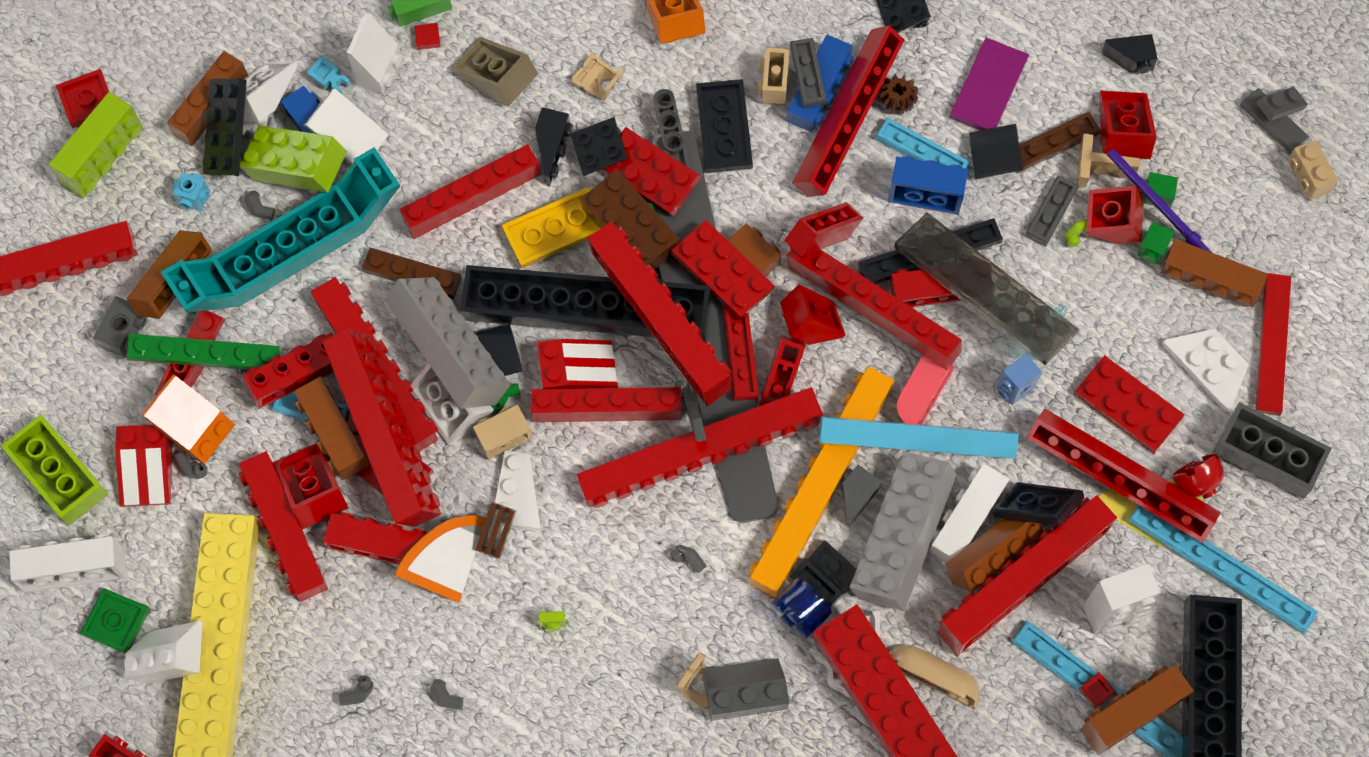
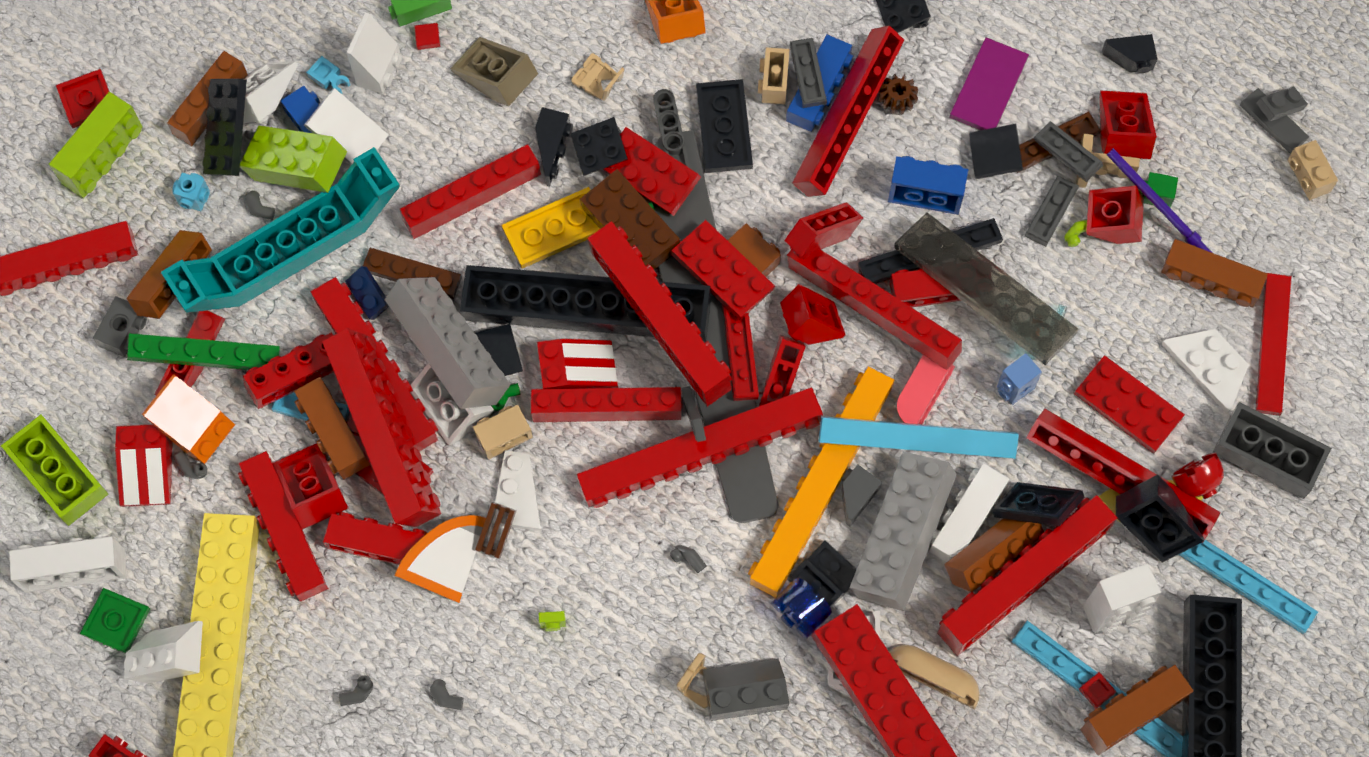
medium azure tile [875,117,970,169] -> none
green brick [1137,222,1175,264] -> none
none -> dark blue plate [345,266,389,320]
none -> dark grey tile [1034,121,1103,182]
none -> black slope [1115,474,1204,563]

